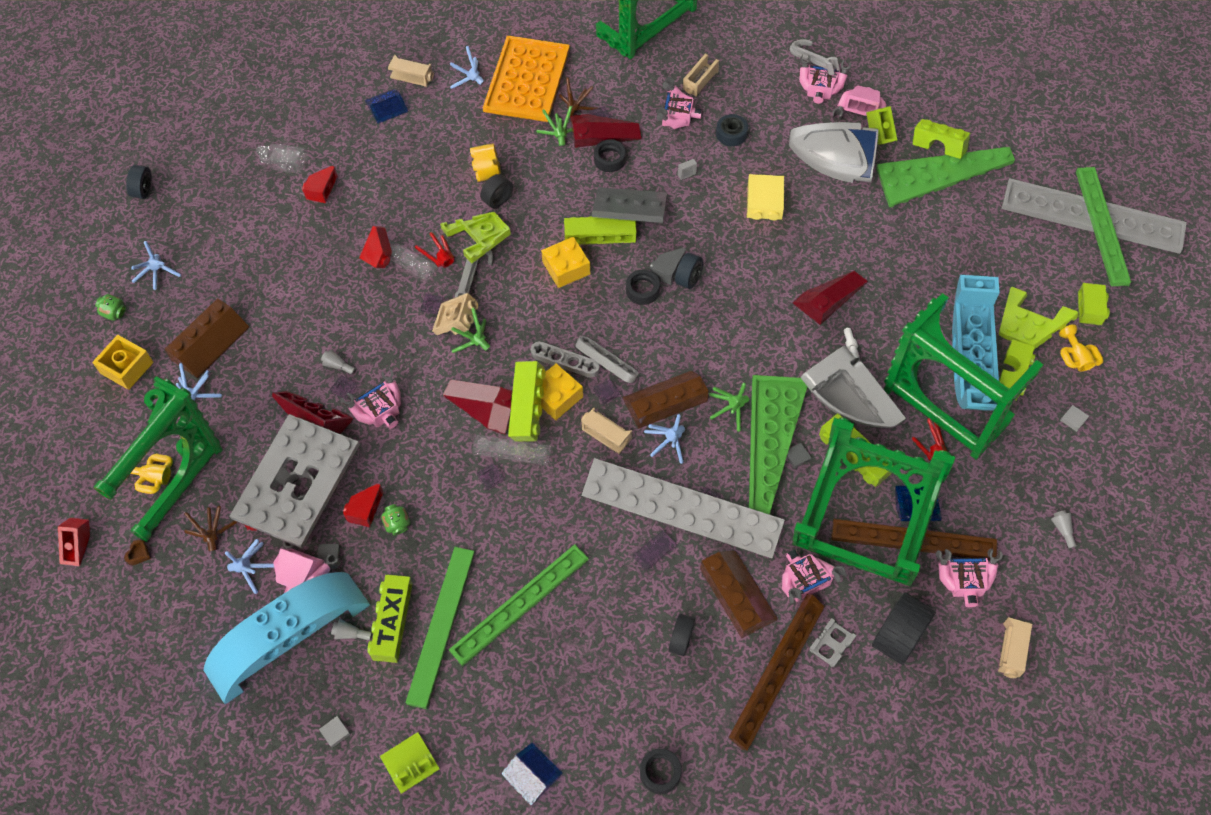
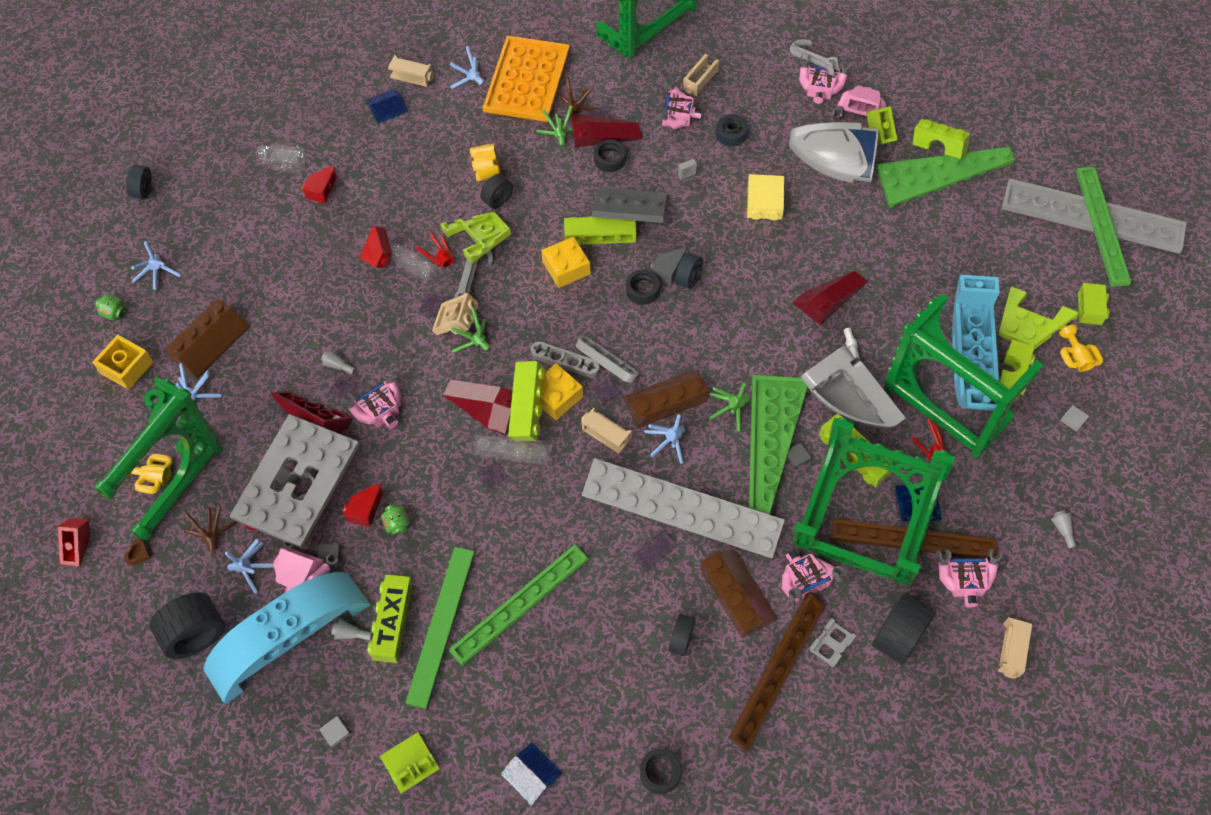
none -> black tyre [149,592,225,659]

